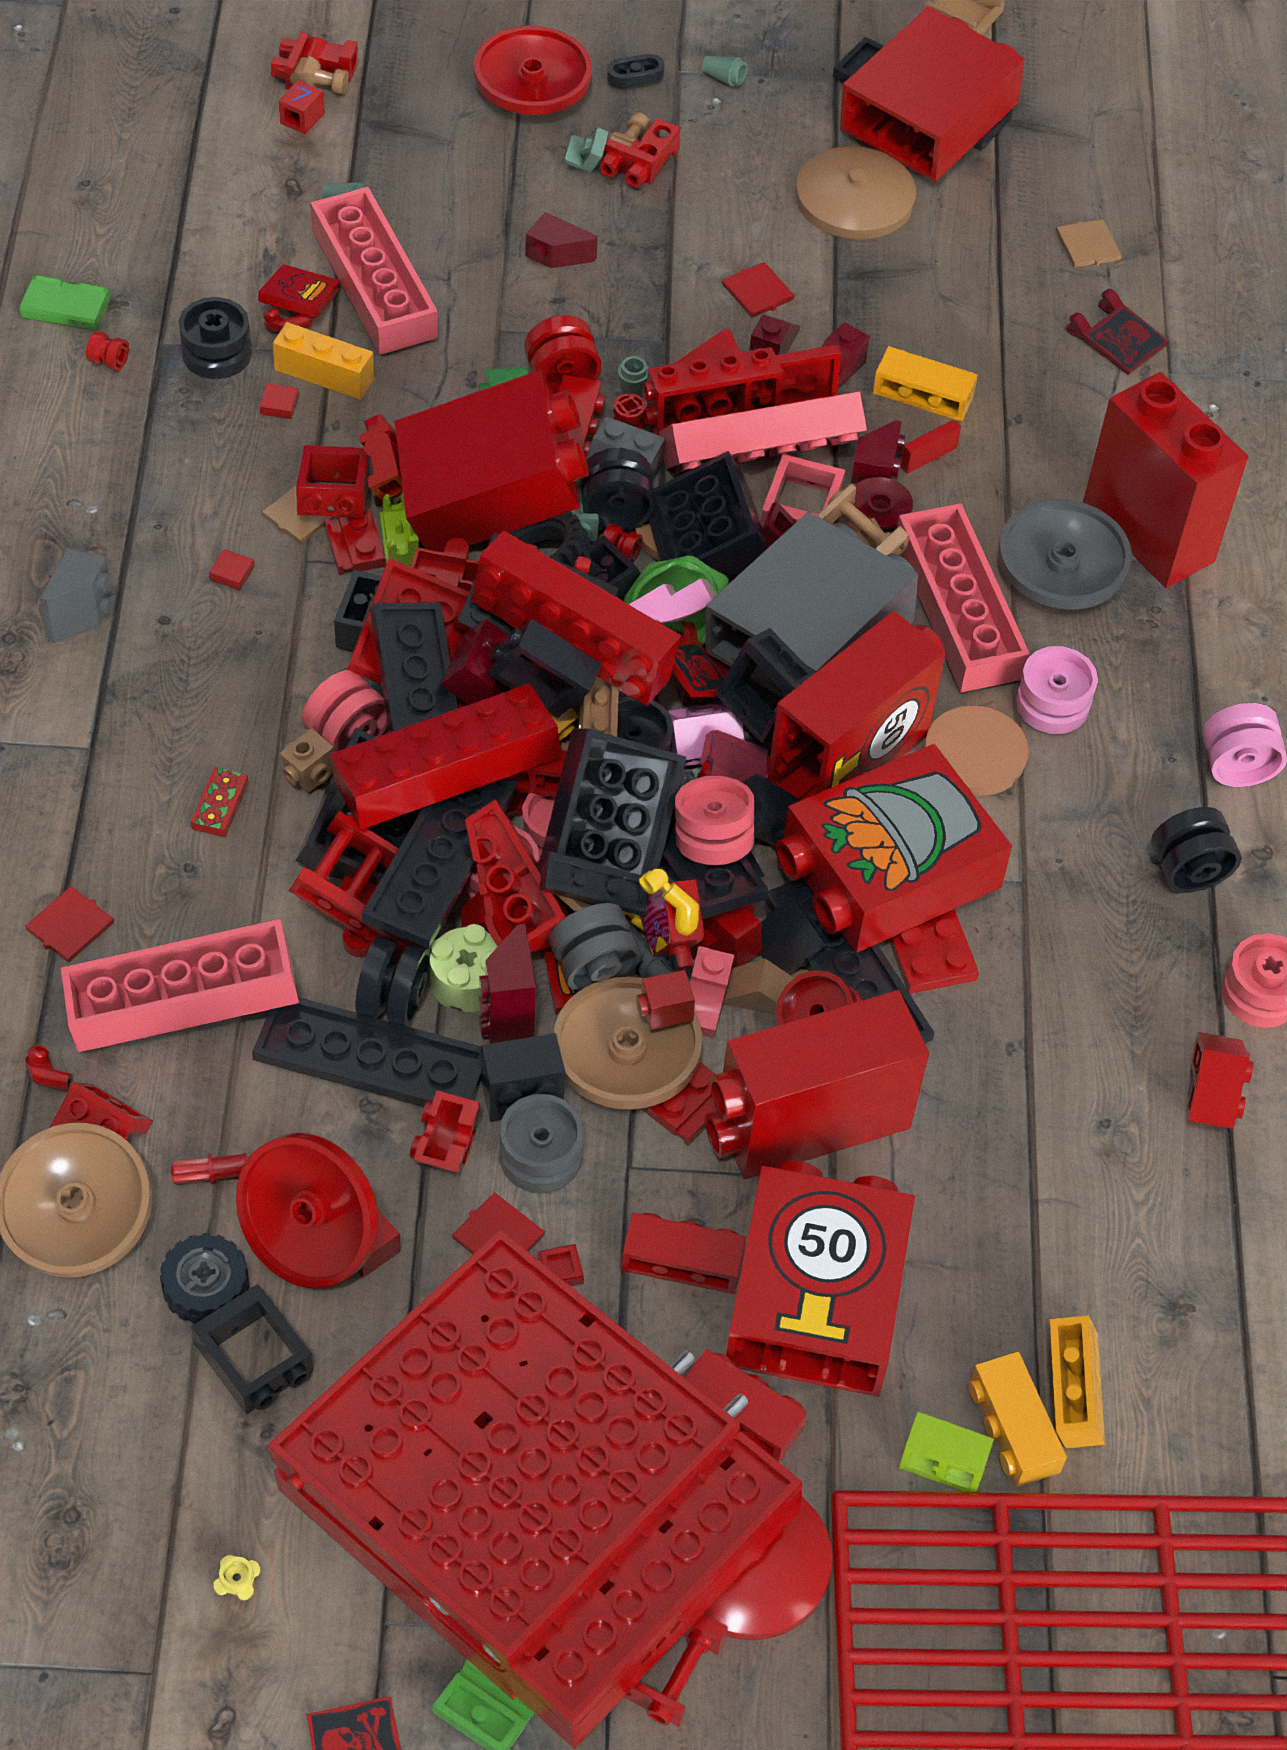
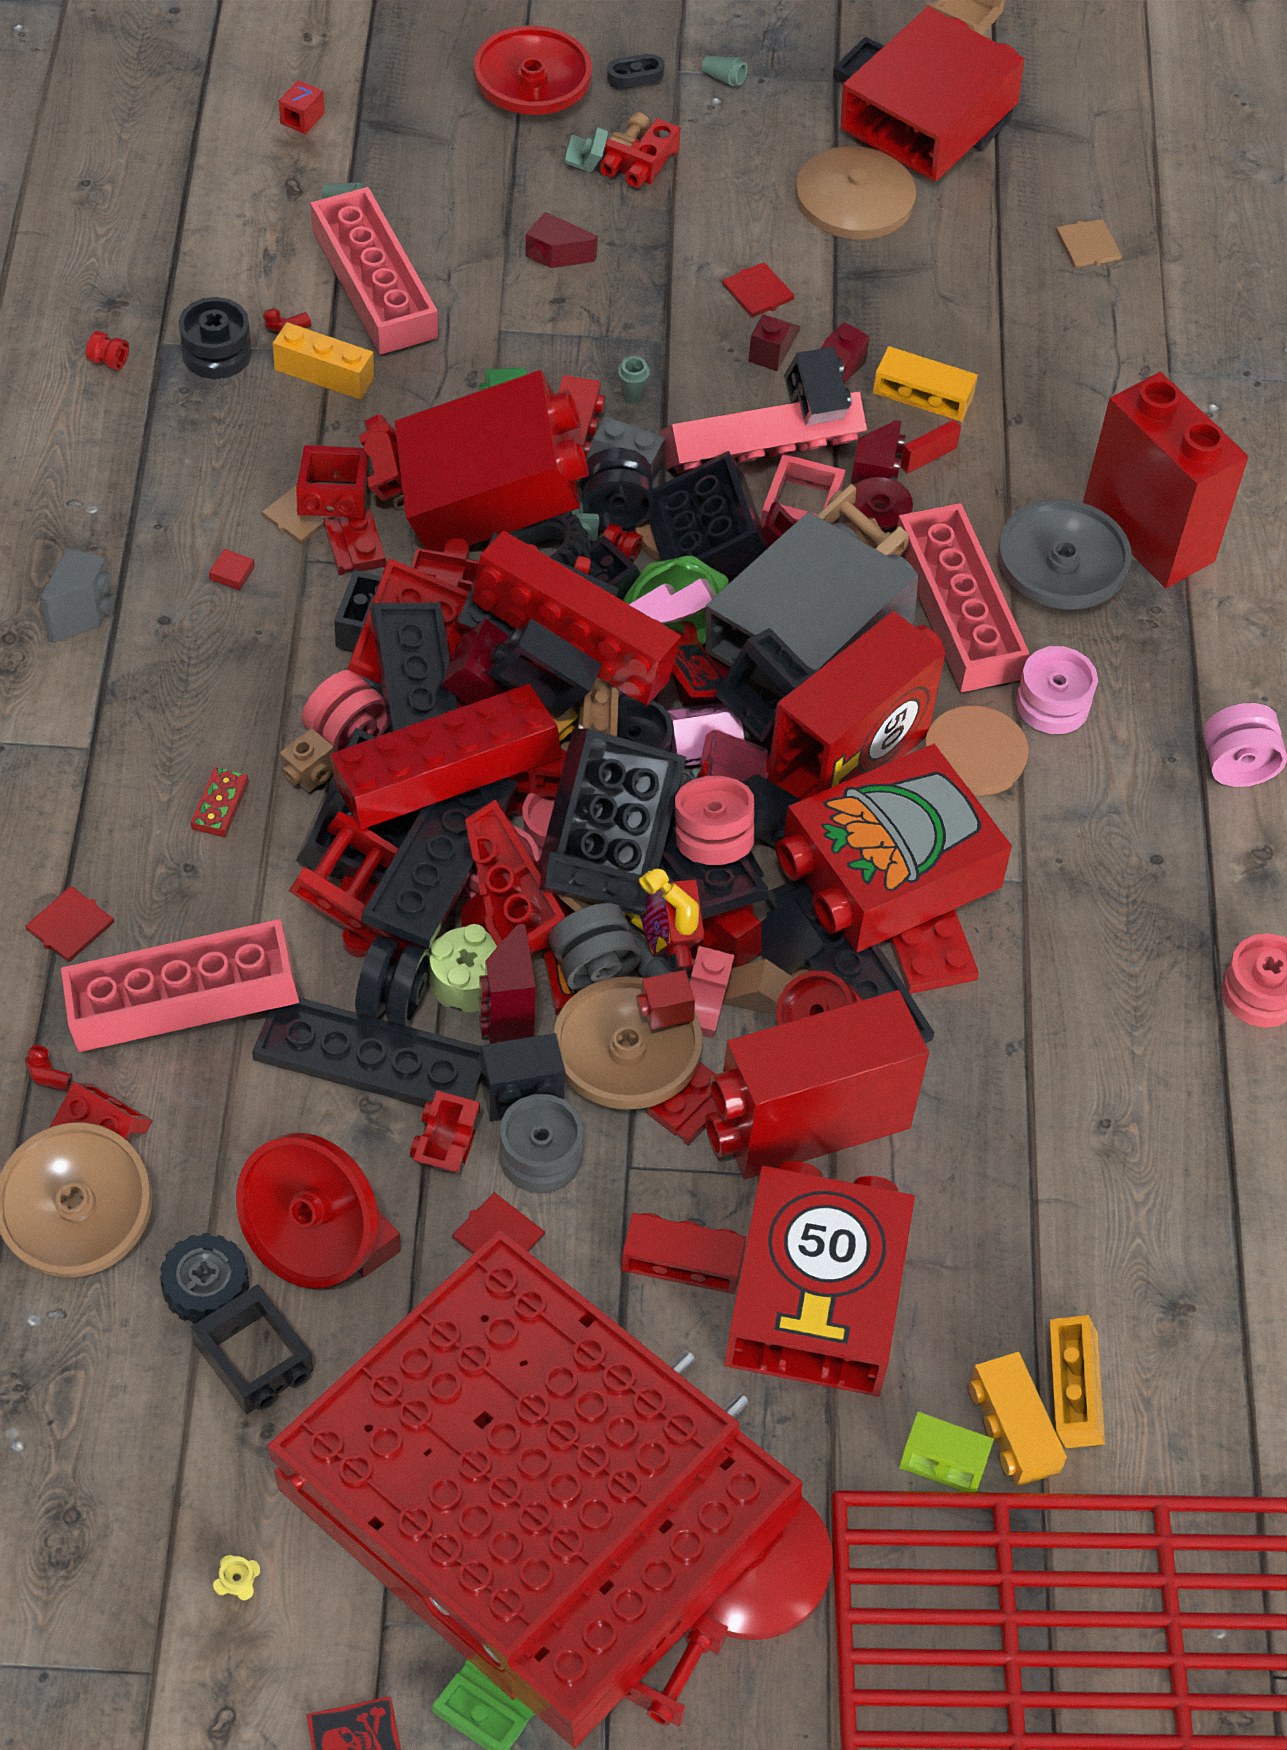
bright green piece [20,275,111,331] -> none
red axle [171,1153,247,1184] -> none
red tile [258,264,341,318] -> none
red tile [260,383,299,419] -> none
red hips [271,32,358,95] -> none
lime hinge [380,491,419,565] -> none
red wheel [524,315,602,394] -> none
red tile [537,1244,584,1286] -> none
red wheel [613,393,646,430] -> none
red wedge [643,328,841,436] -> none
red brick [685,1348,807,1463] -> none
dark red flag [1066,289,1169,375] -> none
black wheel [1150,807,1242,893] -> none
red brick [1186,1032,1253,1129] -> none
none -> black brick [784,347,852,426]

